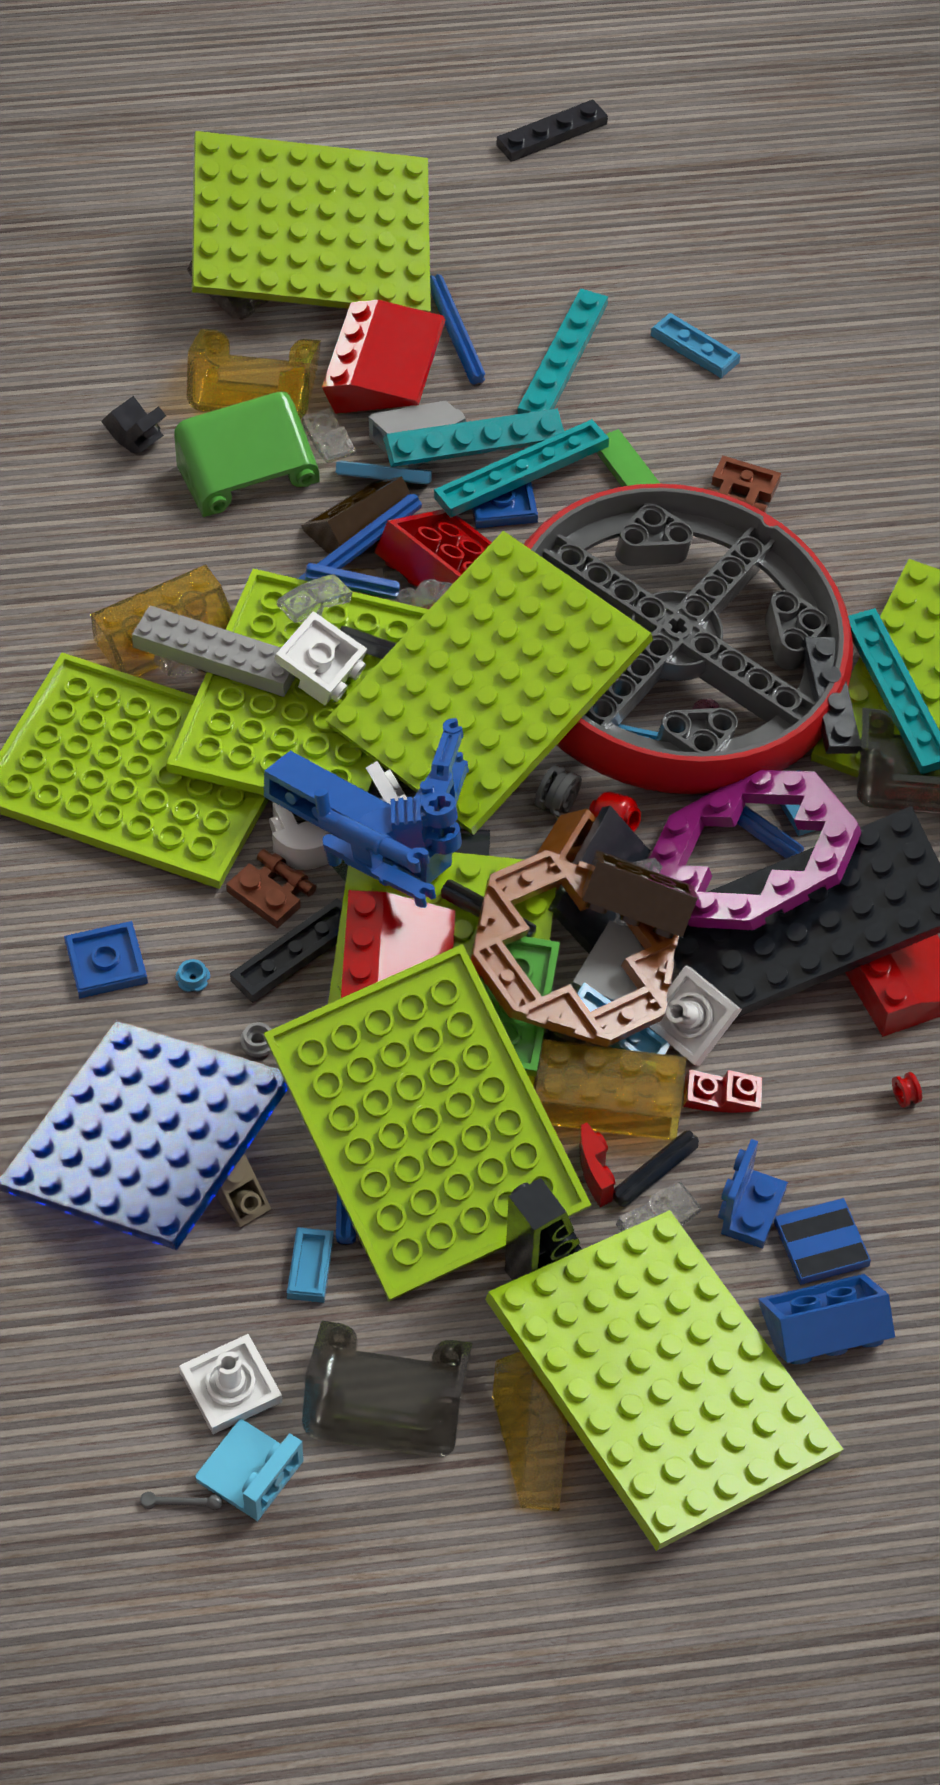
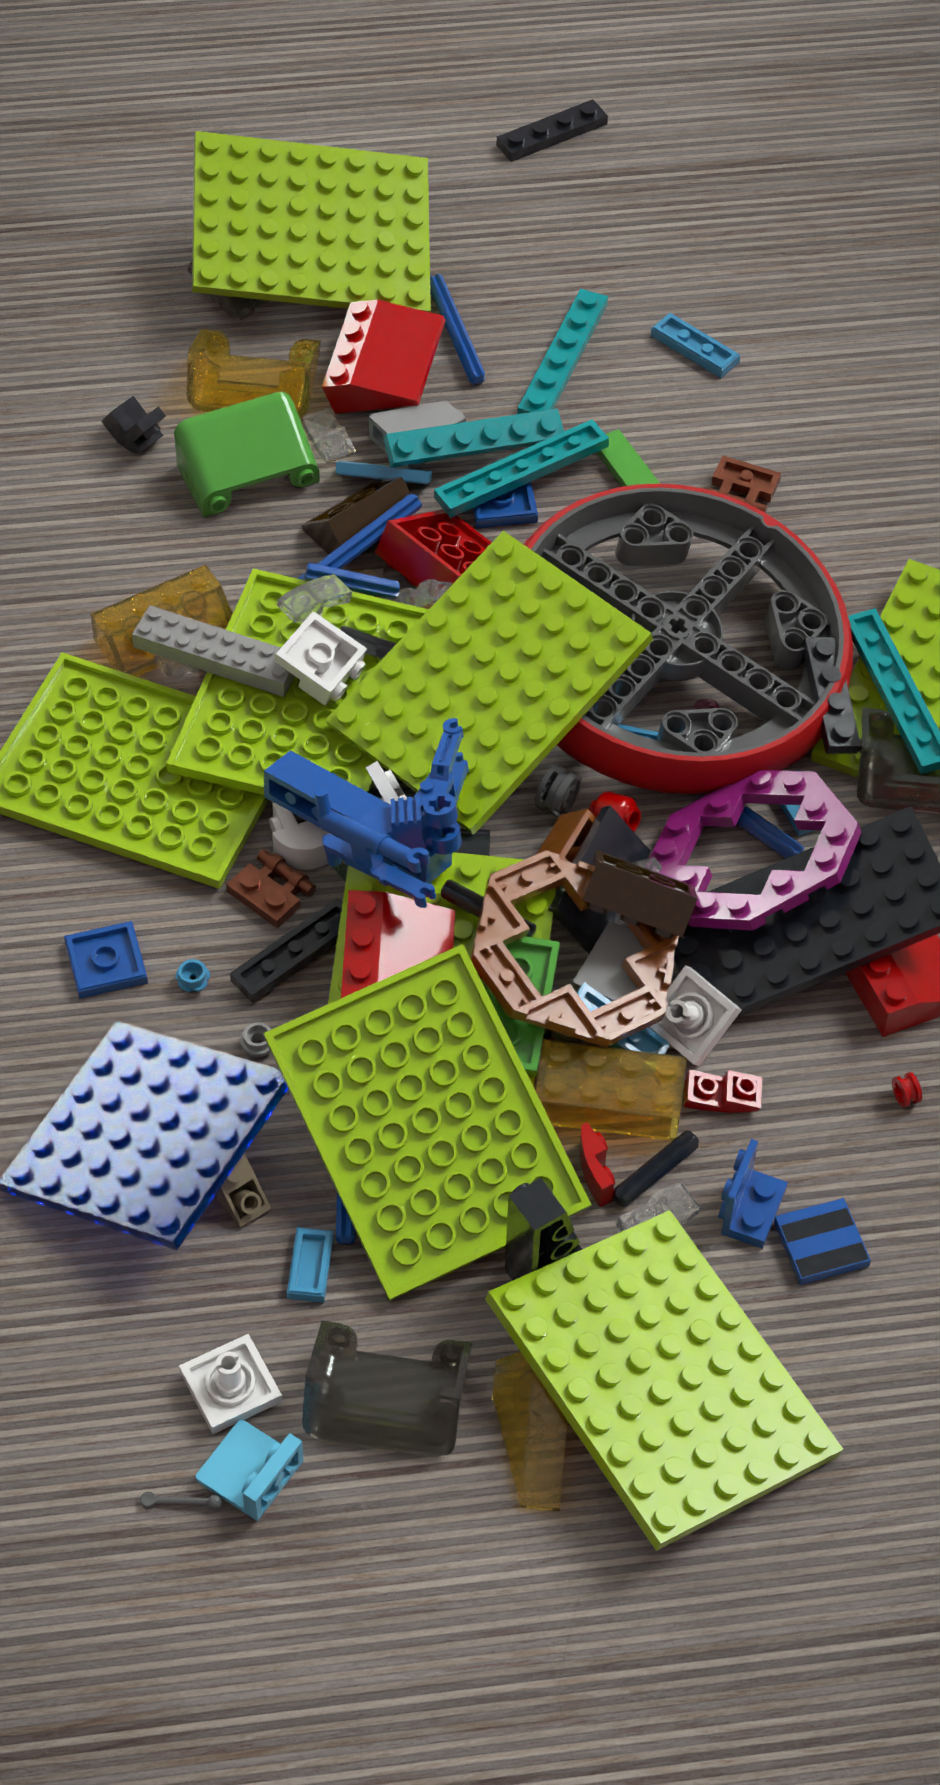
blue slope [758,1274,895,1364] -> none

